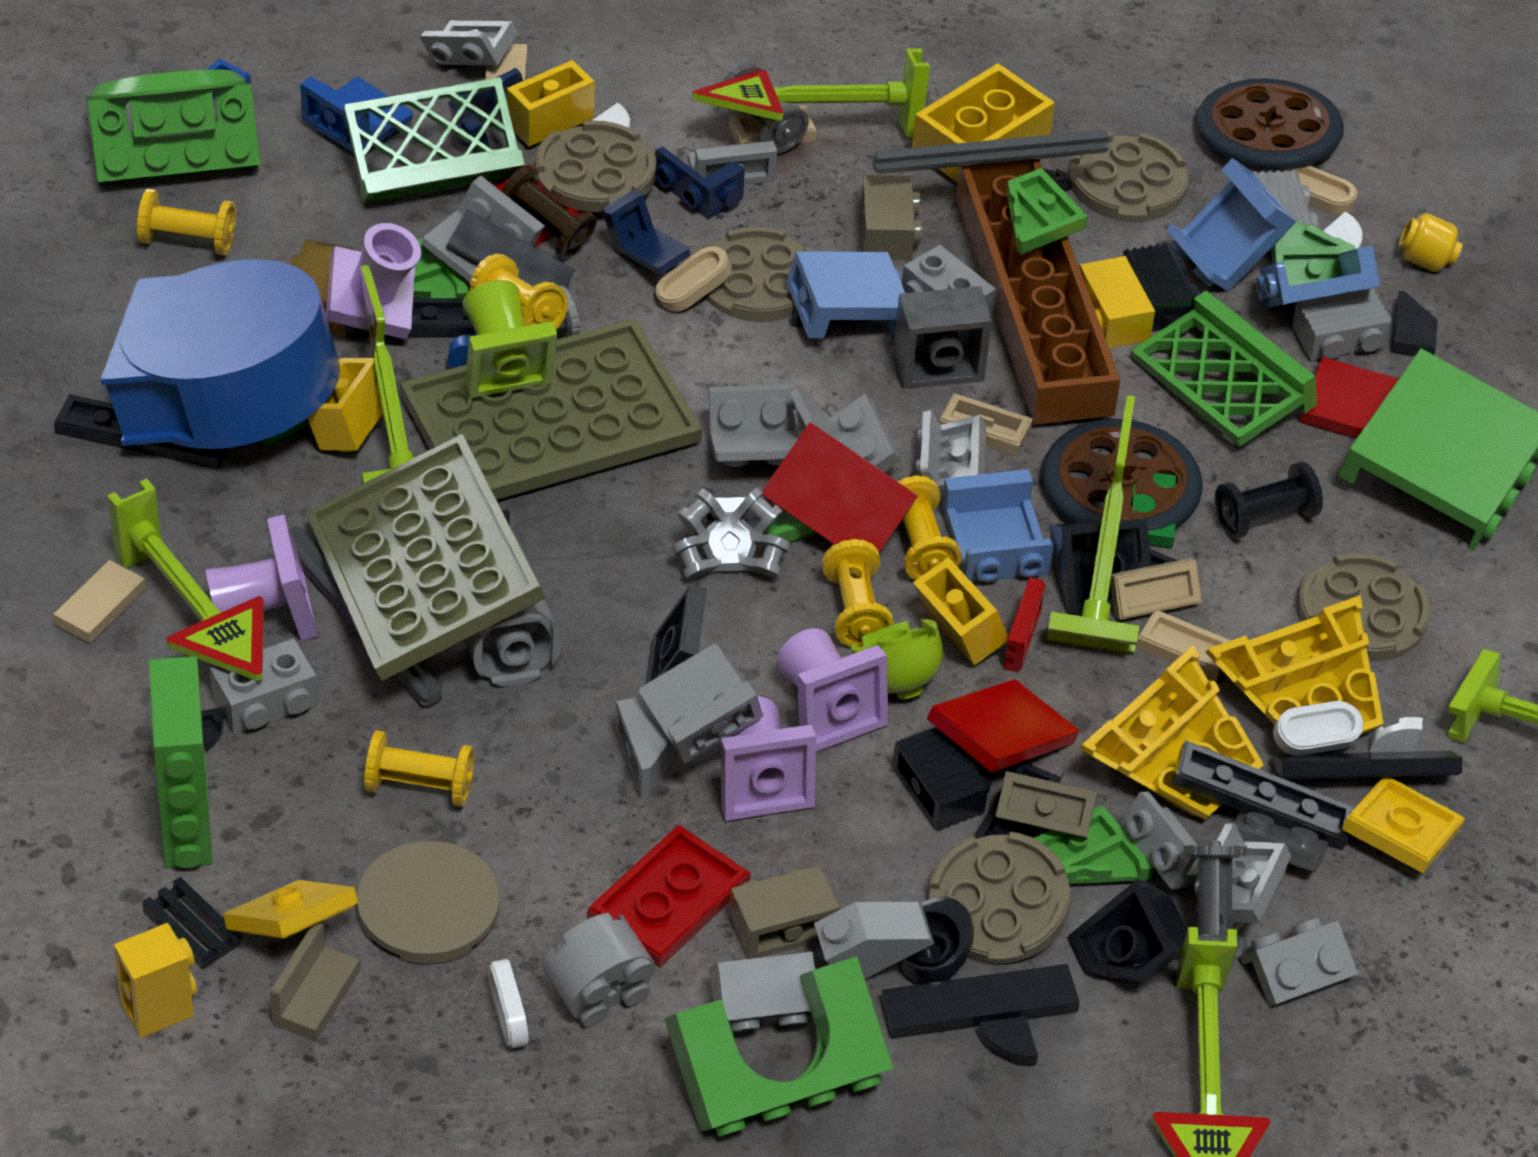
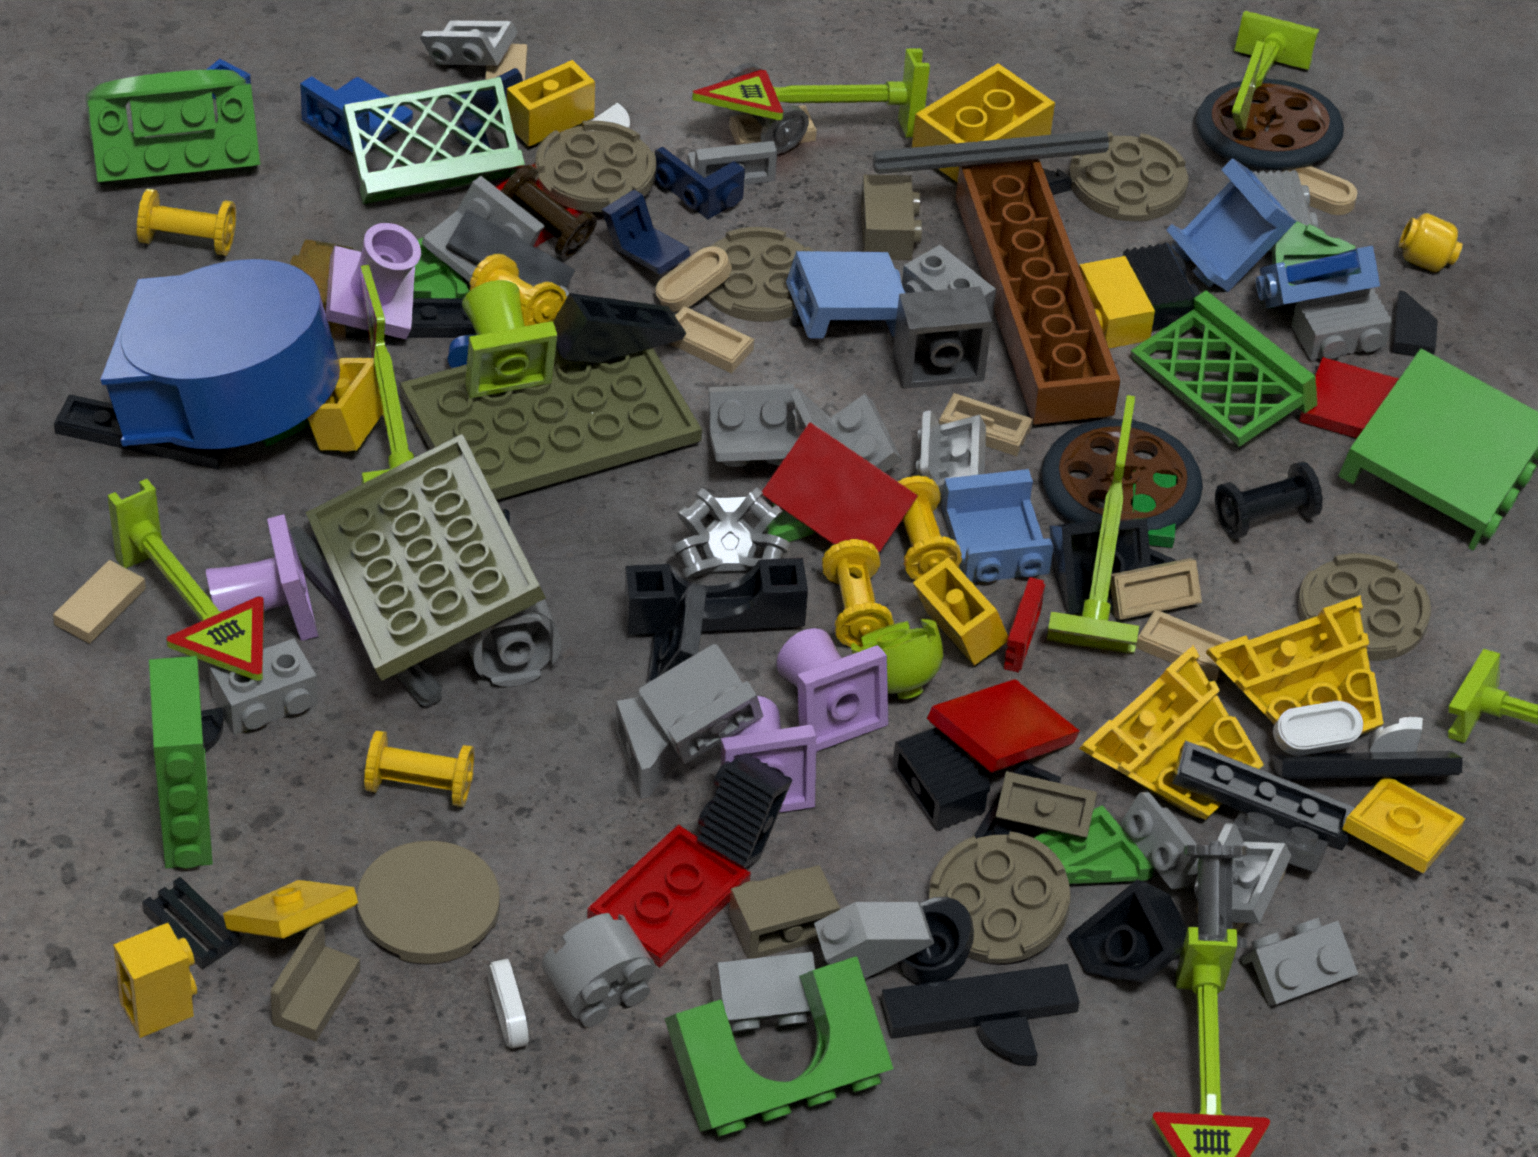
bright green wing [1006,168,1088,254] -> none
white tile [1323,212,1362,248] -> none
none -> black slope [553,293,686,363]
none -> black arch [624,558,808,635]
none -> tan tile [668,306,754,374]
none -> black brick [697,753,792,869]
none -> lime piece [1232,11,1320,131]
none -> blue tile [1286,251,1360,285]

